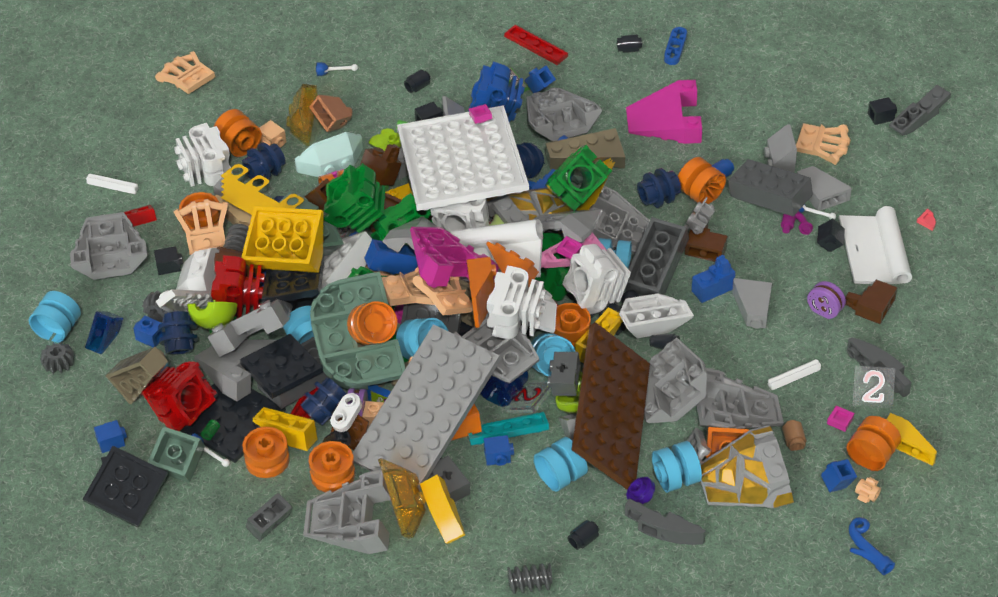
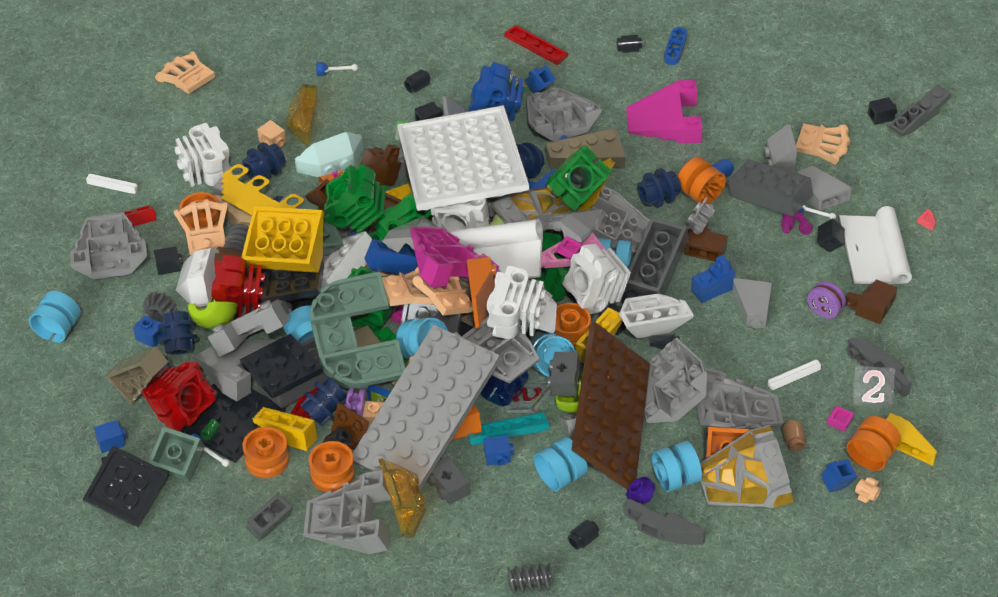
dark grey gear [40,341,74,374] -> none
clear blue slope [85,311,123,354] -> none
white wing [155,289,212,312] -> none
orange wheel [214,109,262,157] -> none
nougat torso [309,95,353,132] -> none
white plate [330,393,362,432] -> none
orange wheel [347,301,397,345] -> none
lime plate [368,128,401,151] -> none
yellow slope [420,474,465,544] -> none
dark pink plate [469,104,492,124] -> none
orange slope [486,242,539,288] -> none
light grey plate [686,428,711,465] -> none
blue plant [849,517,895,575] -> none

